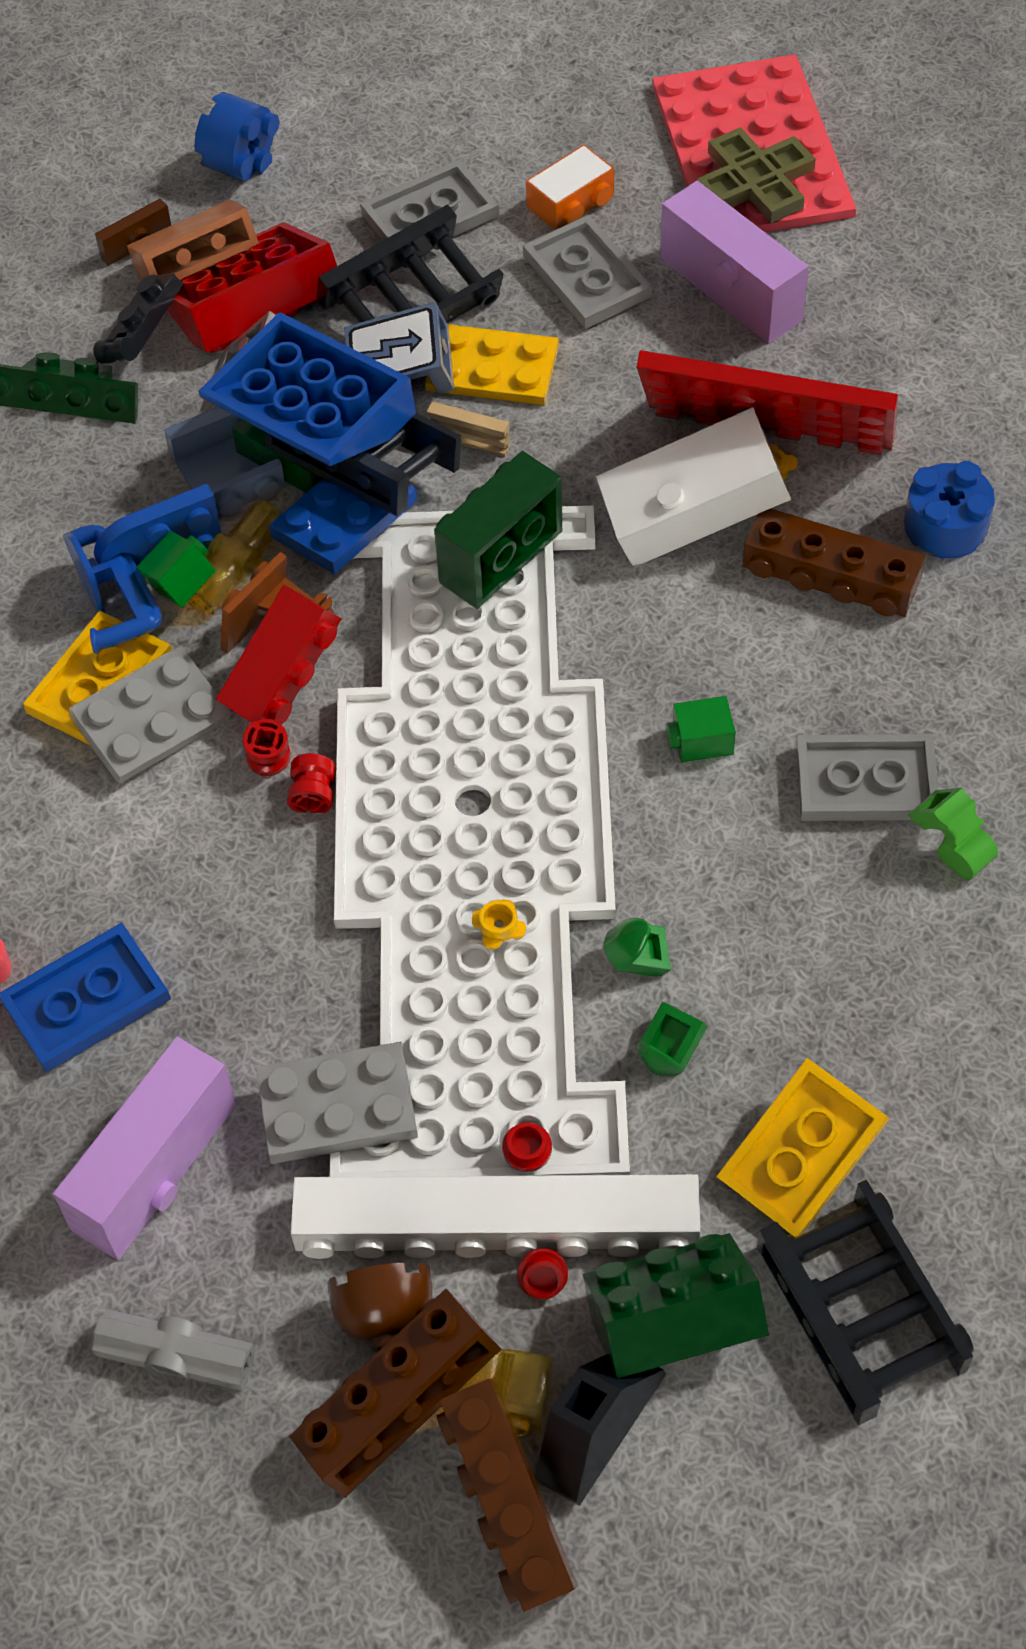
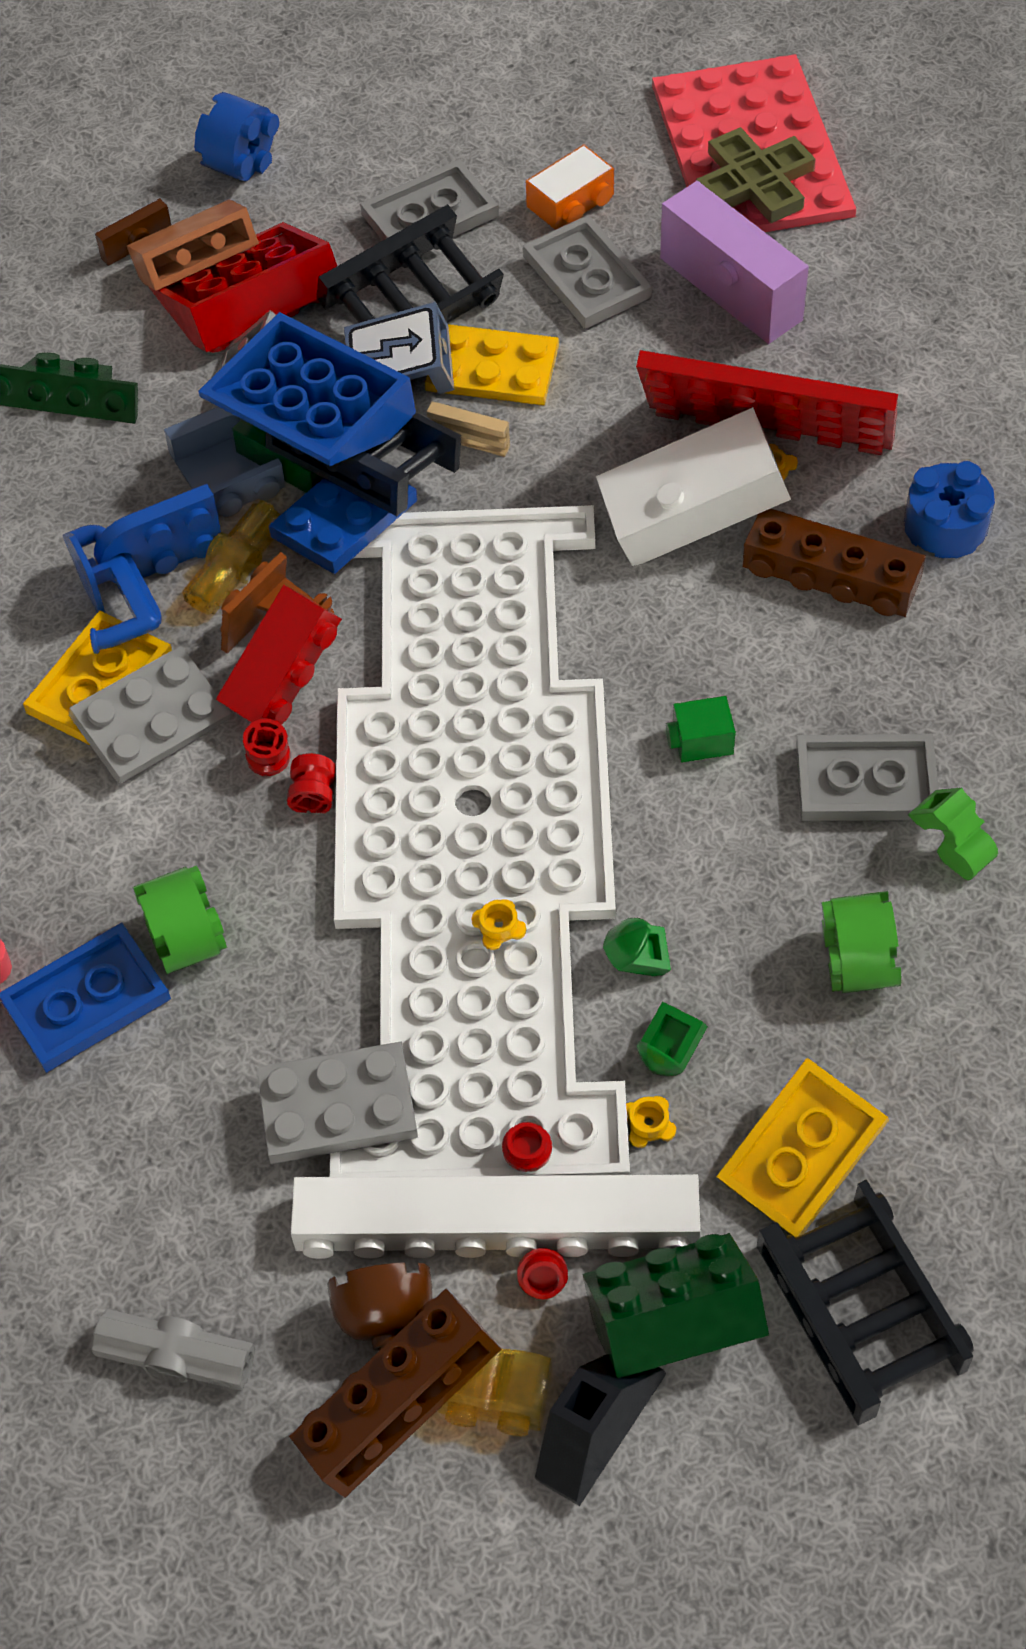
lavender brick [53,1036,237,1260] -> none
black plate [93,273,183,364] -> none
green brick [136,531,216,608] -> none
dark green brick [434,450,563,610] -> none
reddish brown brick [436,1378,579,1612] -> none
none -> bright green brick [133,865,227,975]
none -> yellow plate [626,1096,676,1148]
none -> bright green brick [821,891,901,993]

